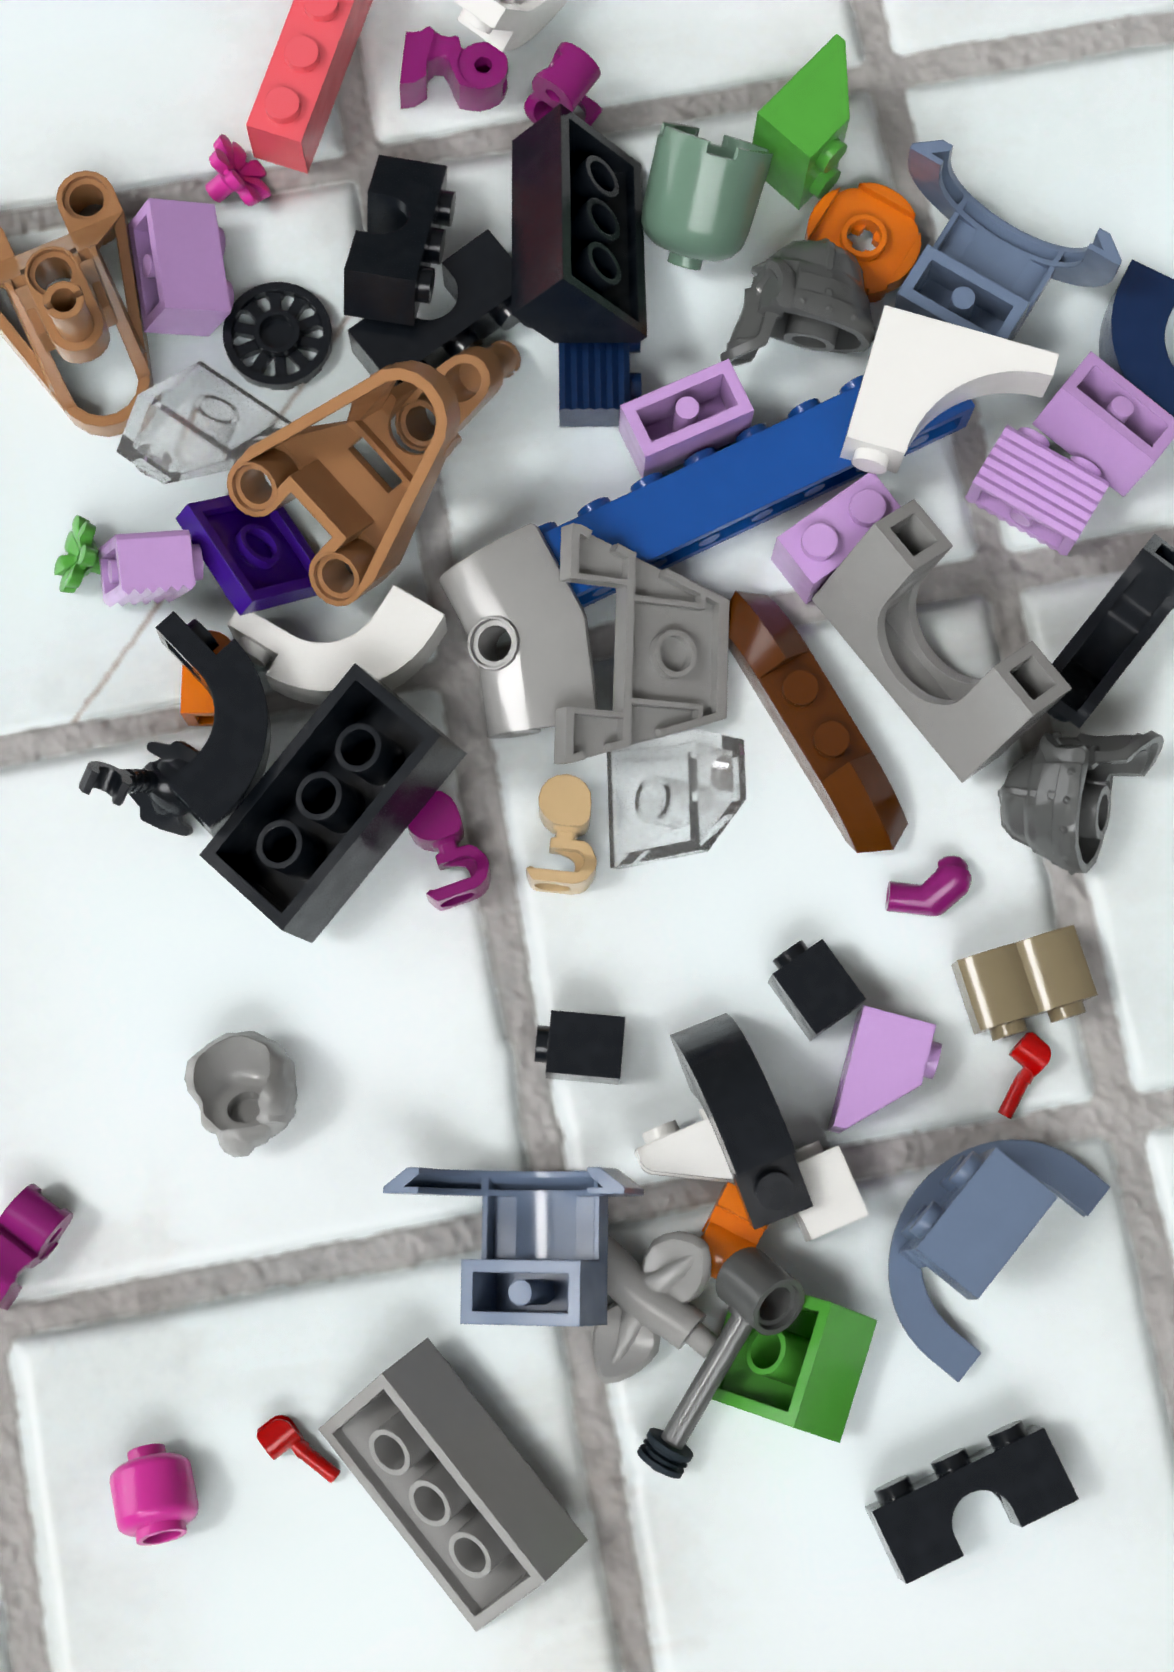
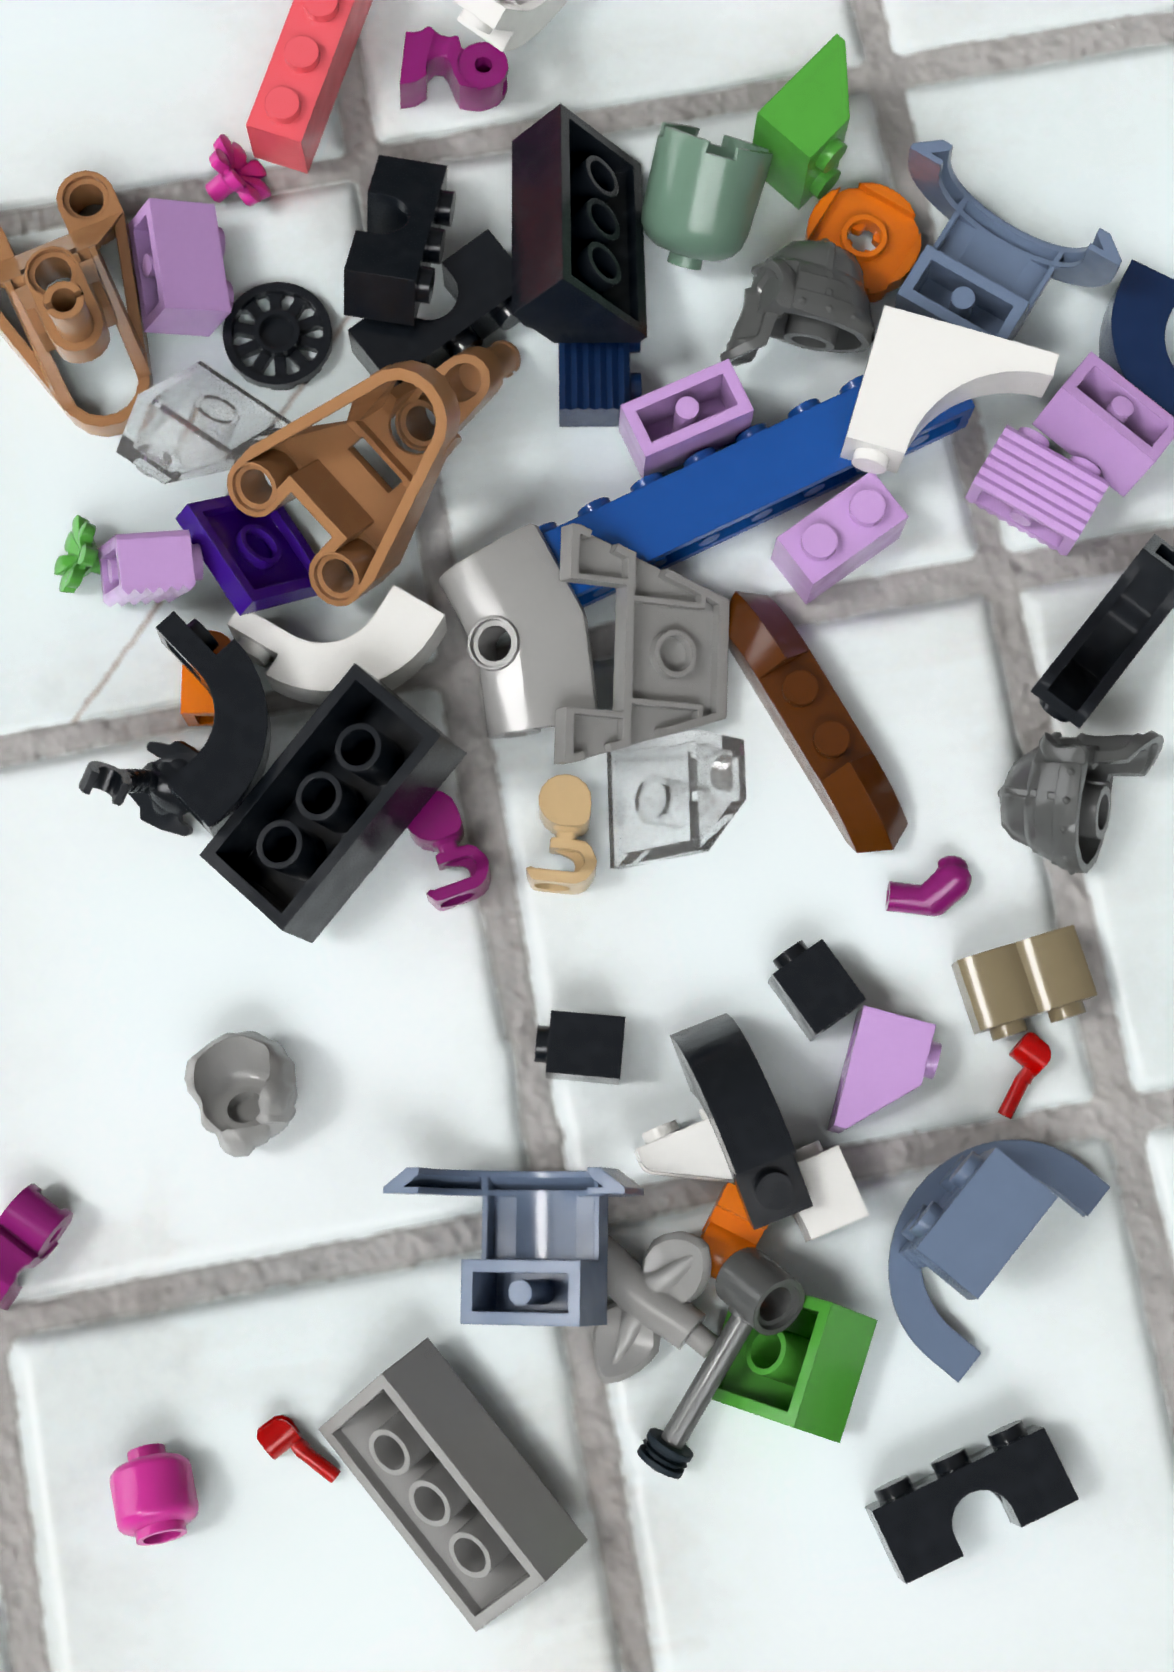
magenta leg [524,42,603,126] -> none
light grey arch [812,499,1072,783] -> none

